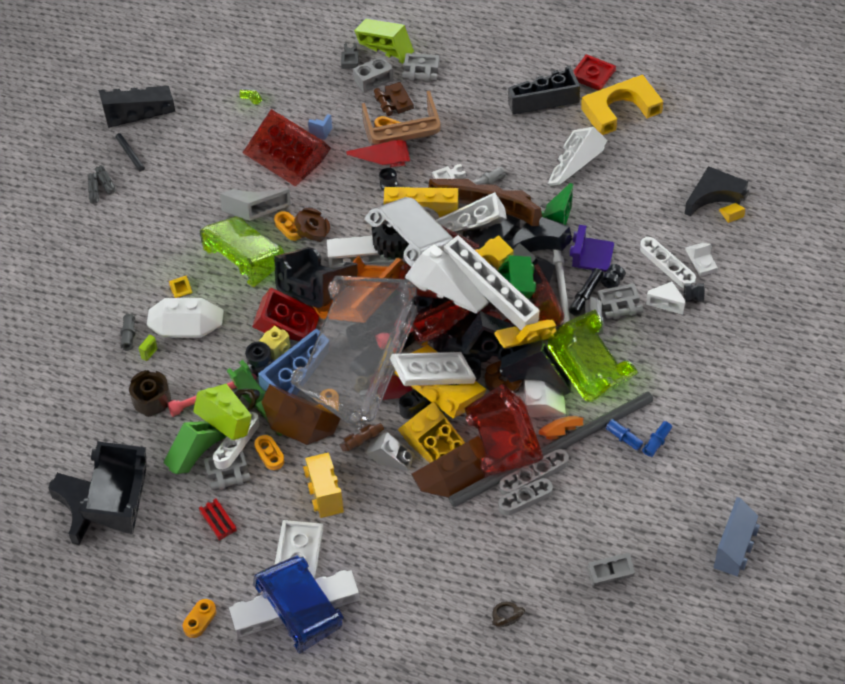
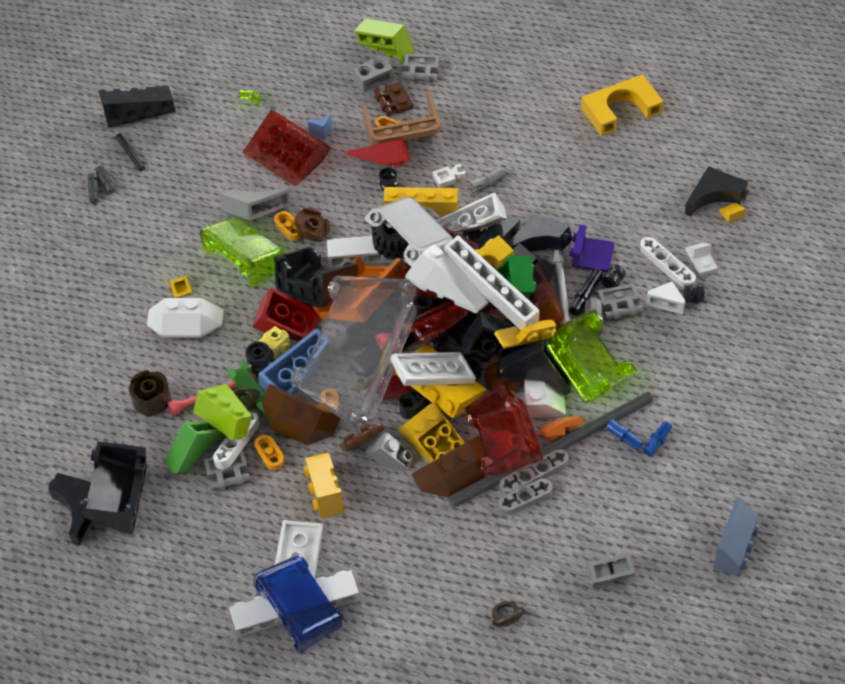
dark grey pin [120,314,136,351] -> none
lime tile [138,334,158,361] -> none
light orange plate [182,599,216,638] -> none
red tile [199,498,237,541] -> none
dark grey plate [341,43,359,69] -> none
reddish brown arch [428,179,542,226] -> none
black wedge [508,65,580,115] -> none
green slope [541,183,574,225] -> none
white wedge [548,127,608,186] -> none
red tile [573,54,616,91] -> none

